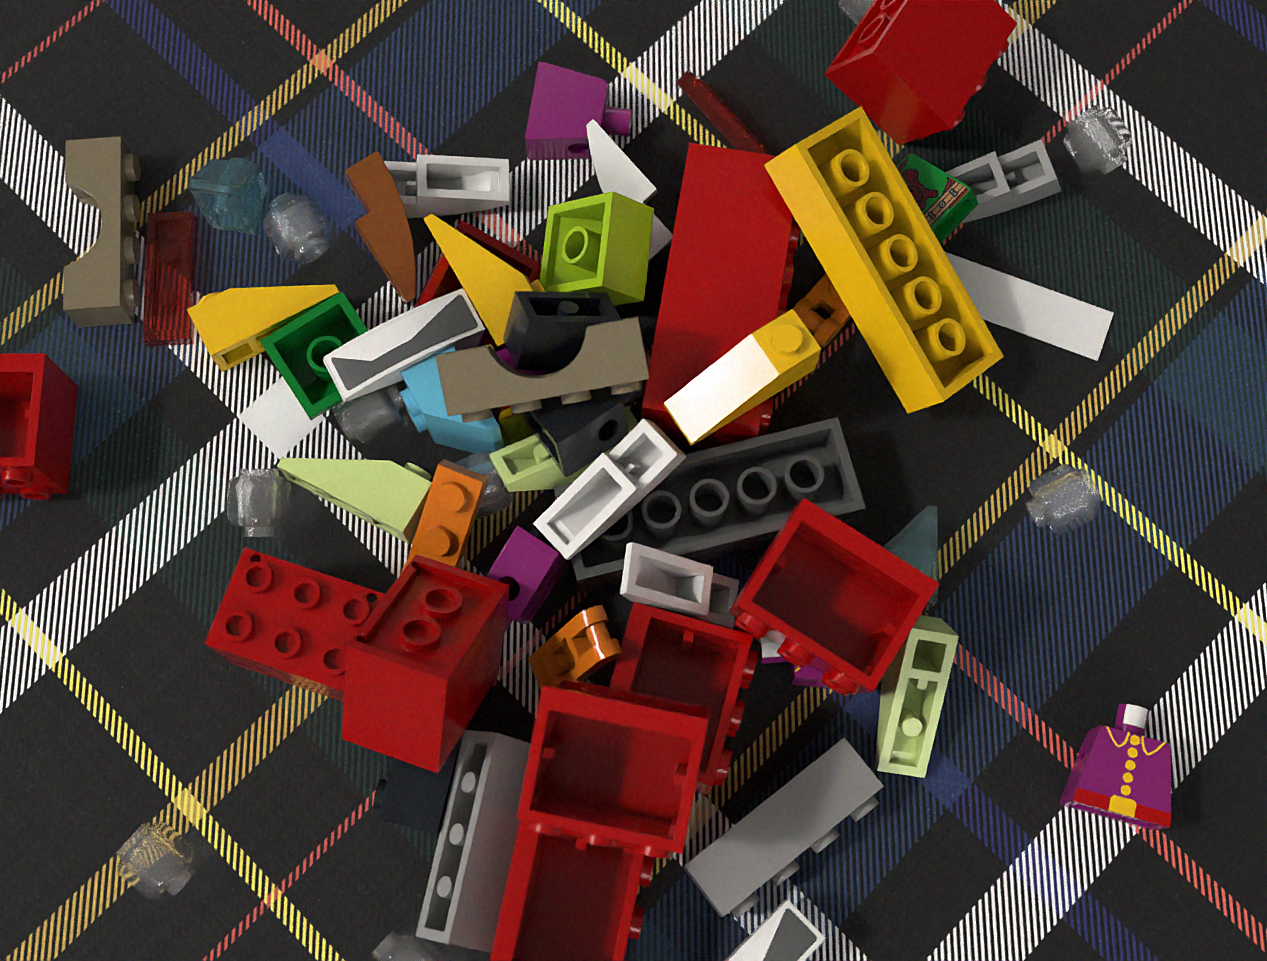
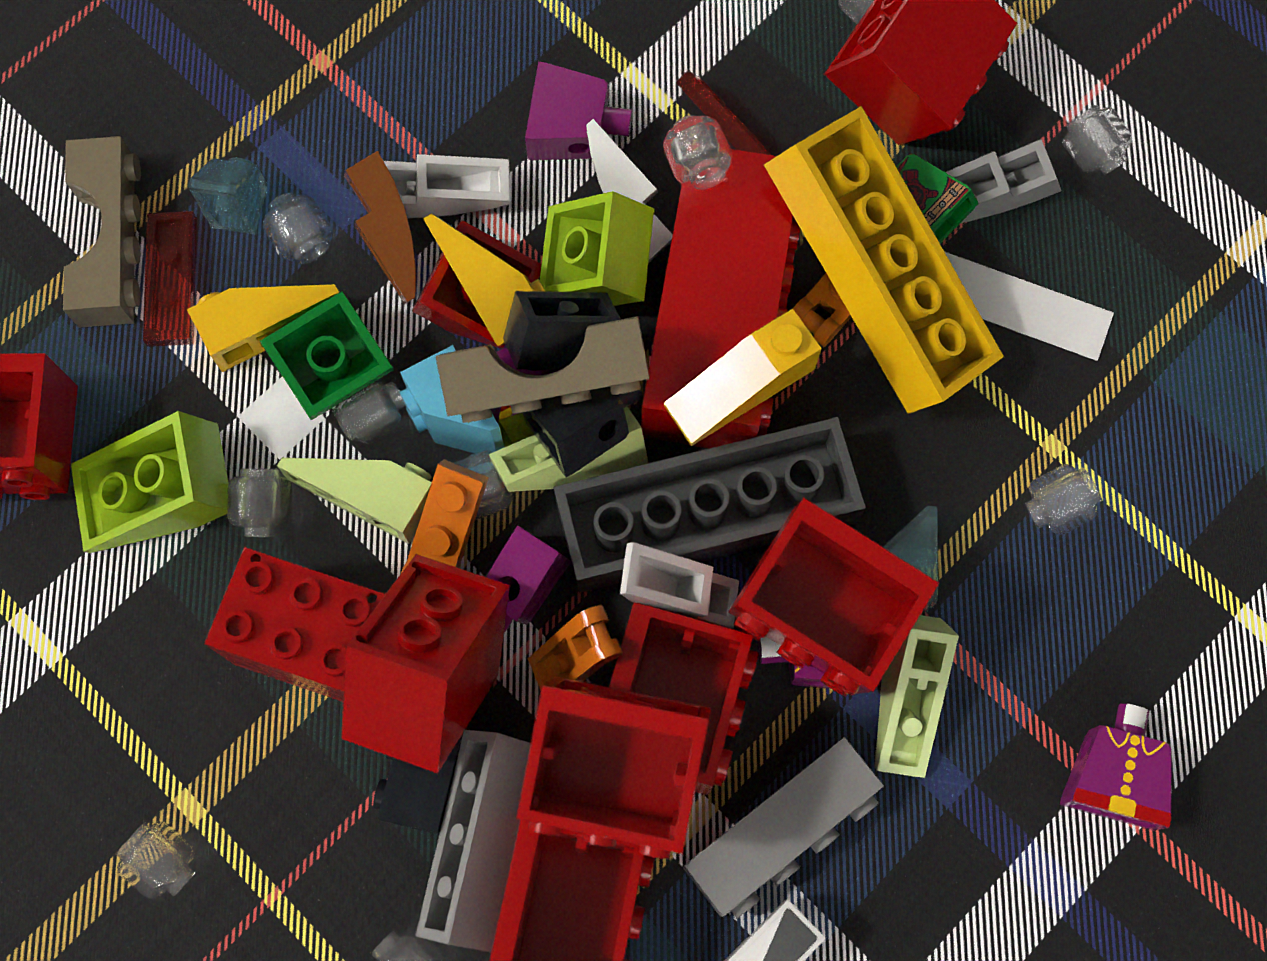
slope [323,288,485,402] -> none
white slope [533,419,687,560] -> none
none -> lime slope [71,411,234,553]
none -> clear head [663,115,733,190]

